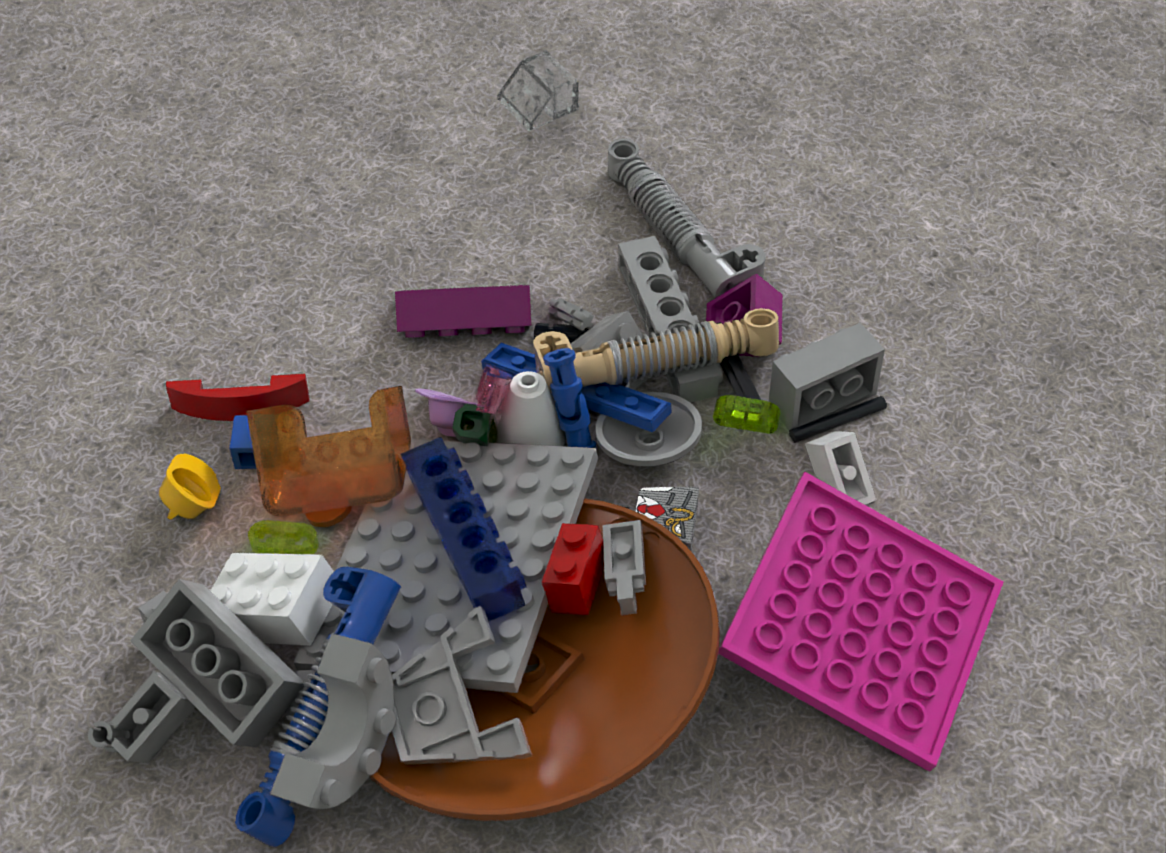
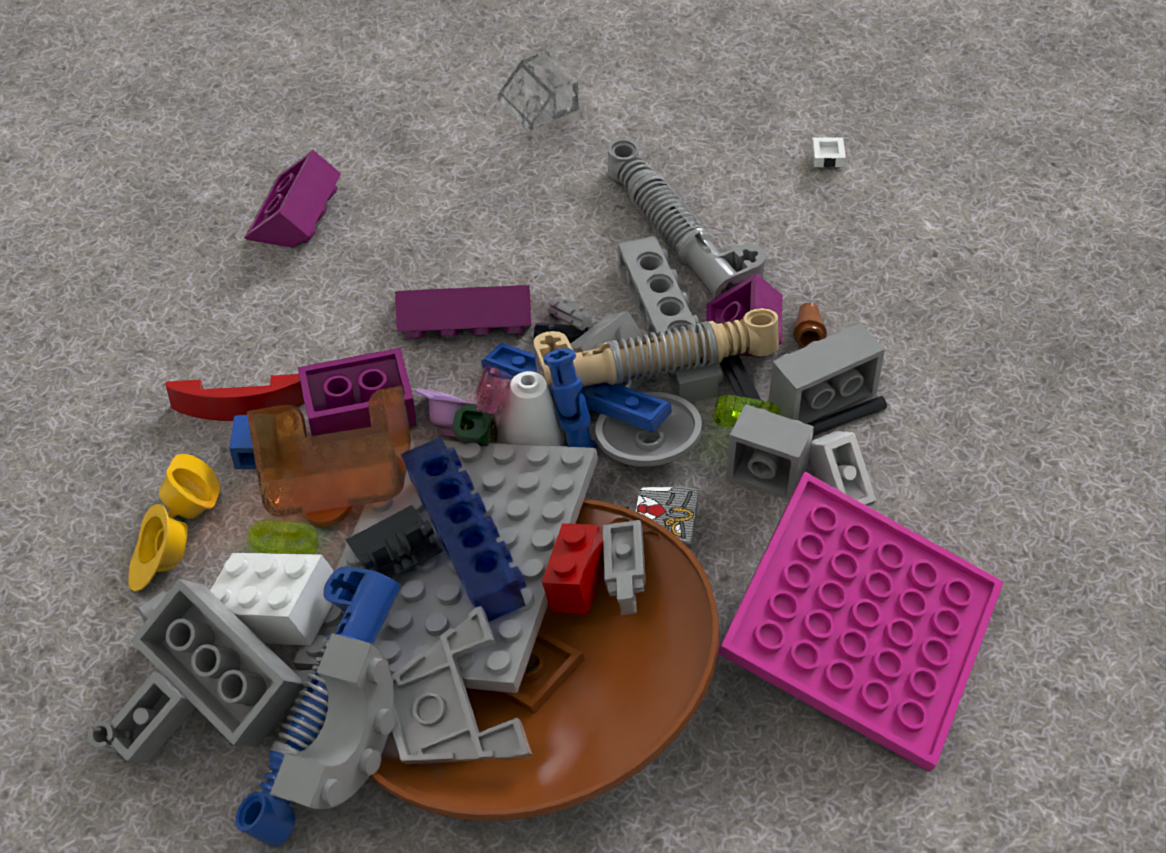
none -> yellow piece [128,504,188,592]
none -> magenta slope [244,150,341,248]
none -> magenta slope [298,347,417,446]
none -> black hinge [346,505,443,579]
none -> light grey brick [726,404,814,500]
none -> dark orange cone [793,302,827,348]
none -> white plate [812,138,846,167]

